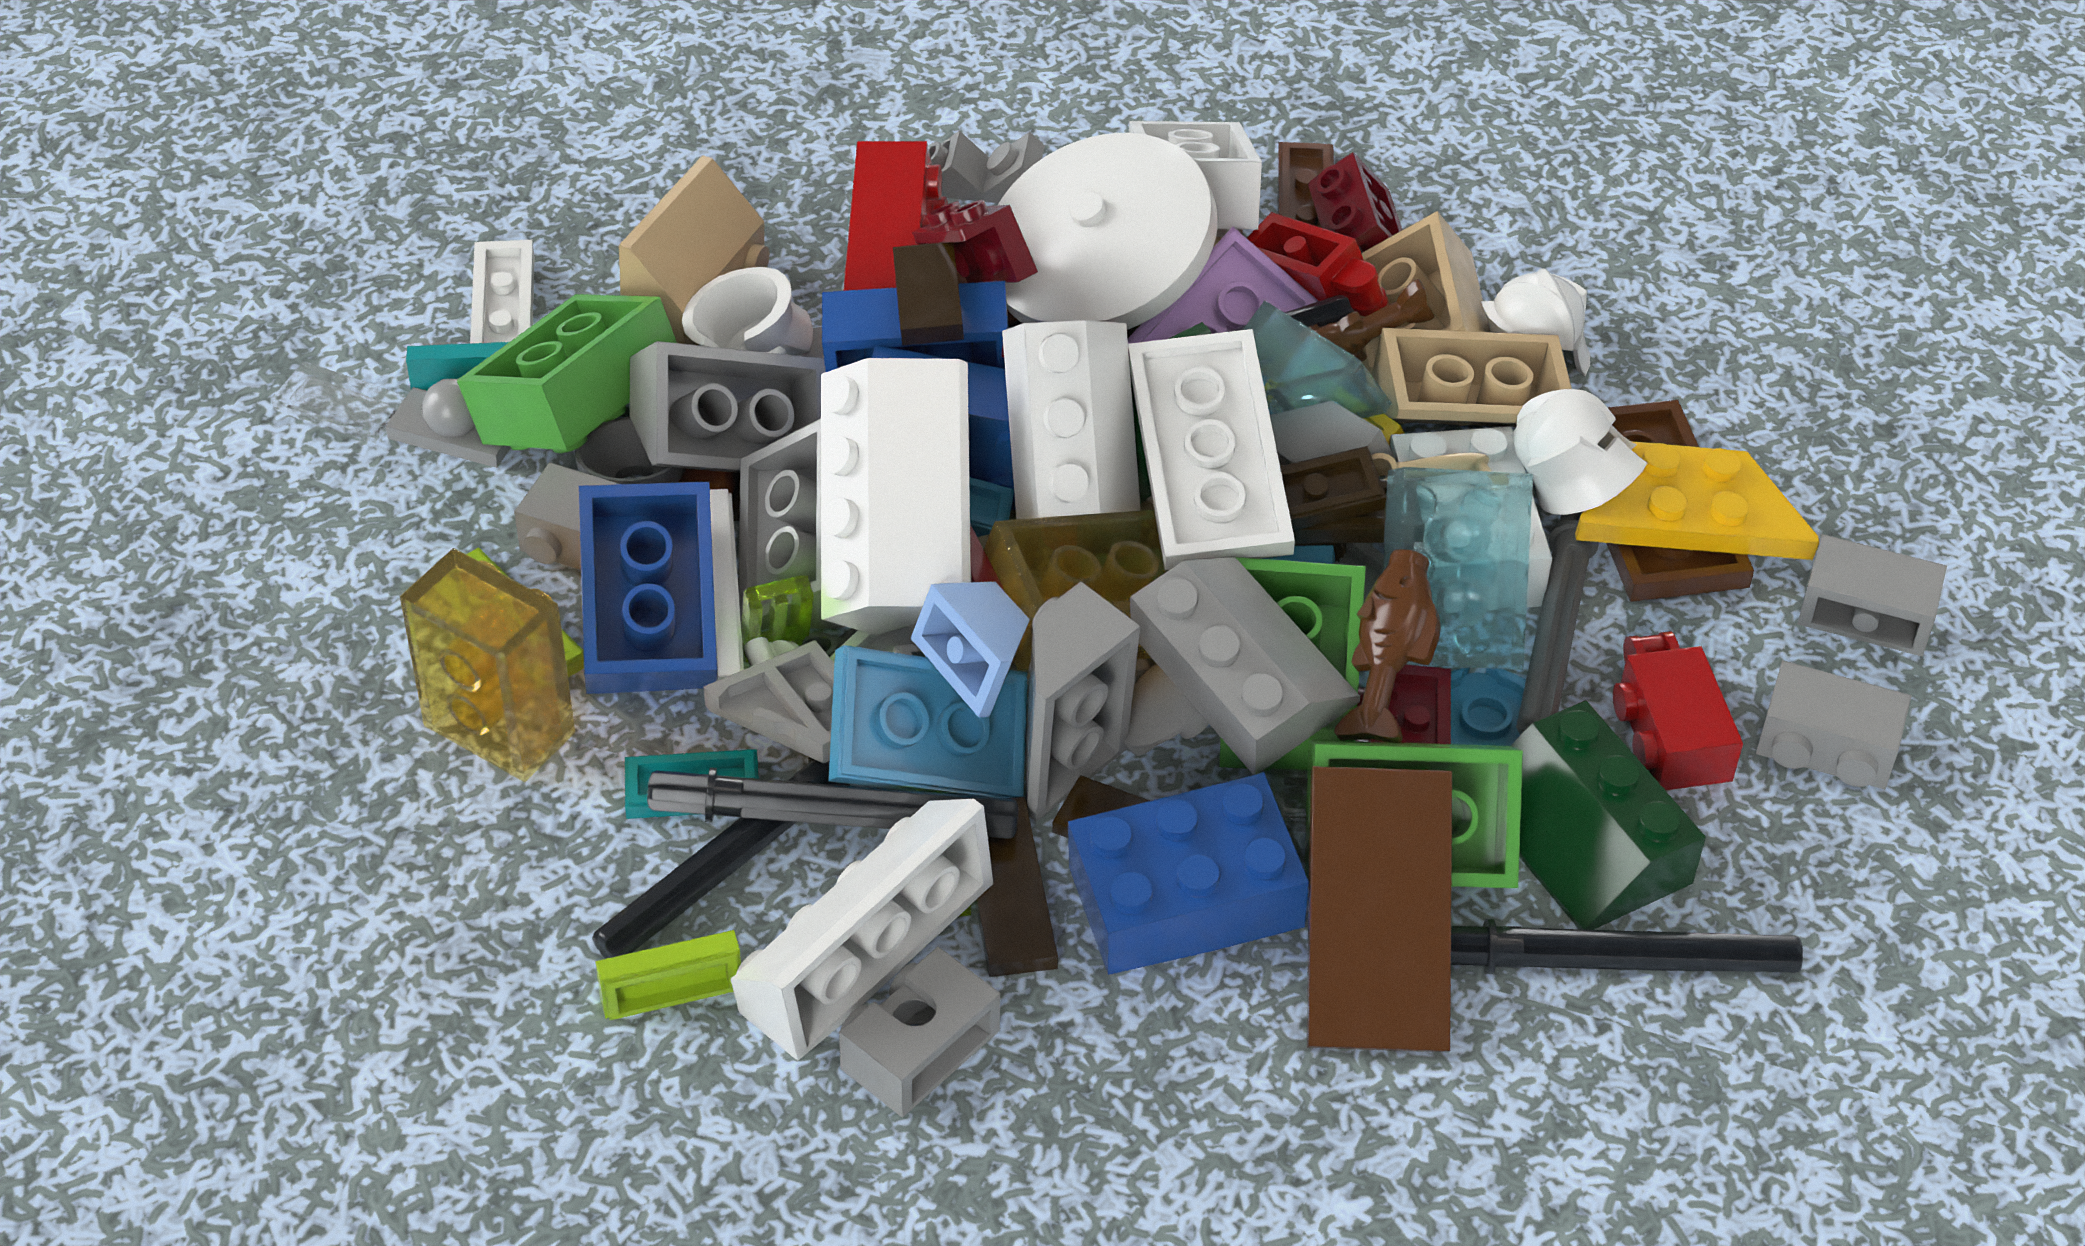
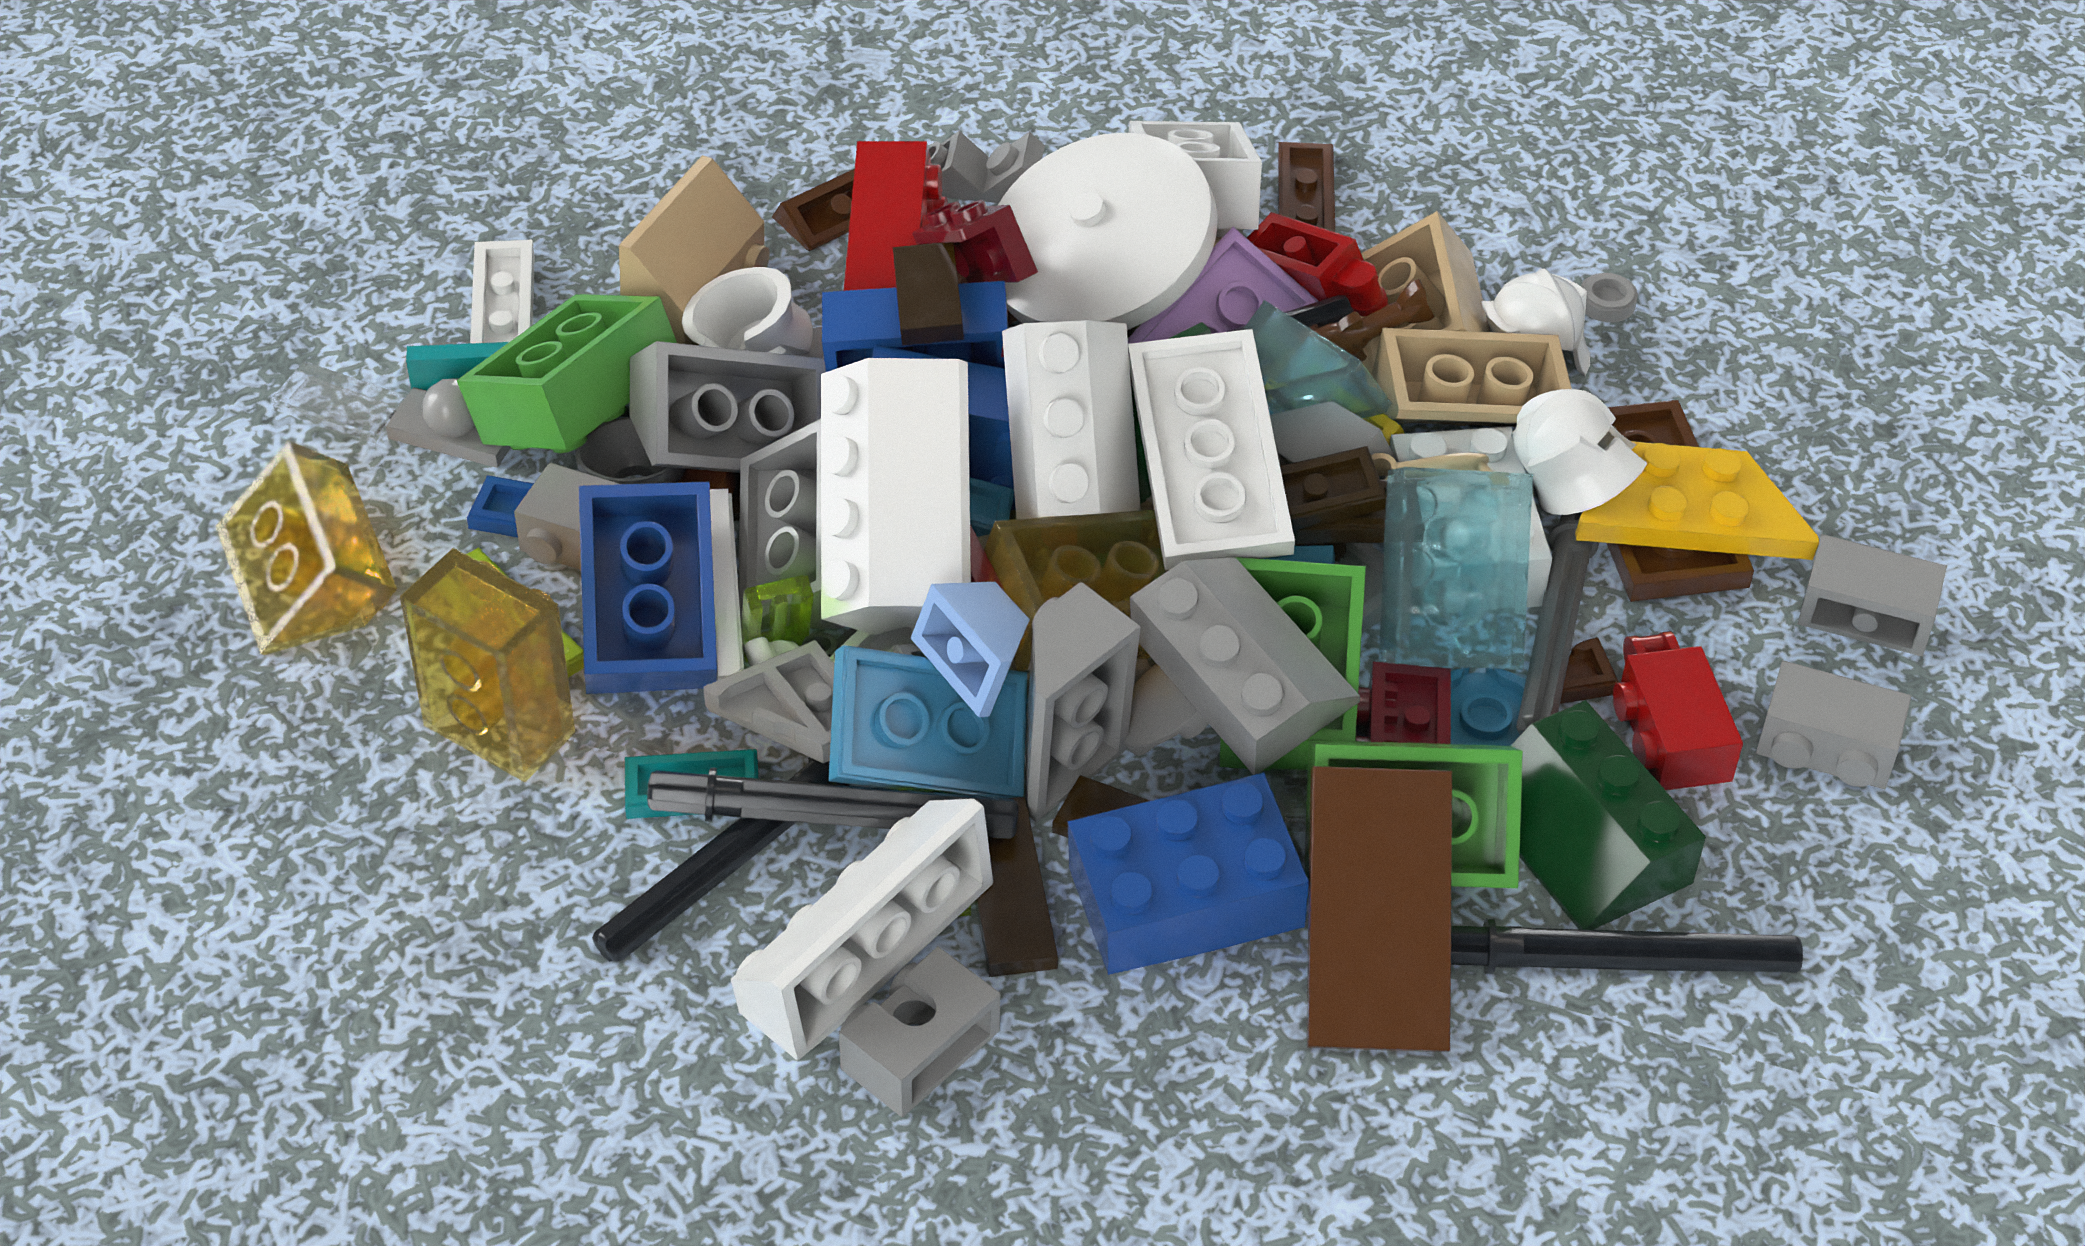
lime tile [595,930,741,1020] -> none
dark red bracket [1308,152,1403,252] -> none
reddish brown animal [1334,549,1441,744] -> none
none -> clear yellow slope [215,440,397,655]
none -> blue tile [467,475,534,538]
none -> reddish brown slope [772,169,854,251]
none -> reddish brown tile [1560,637,1619,704]
none -> light grey tile [1581,273,1638,322]

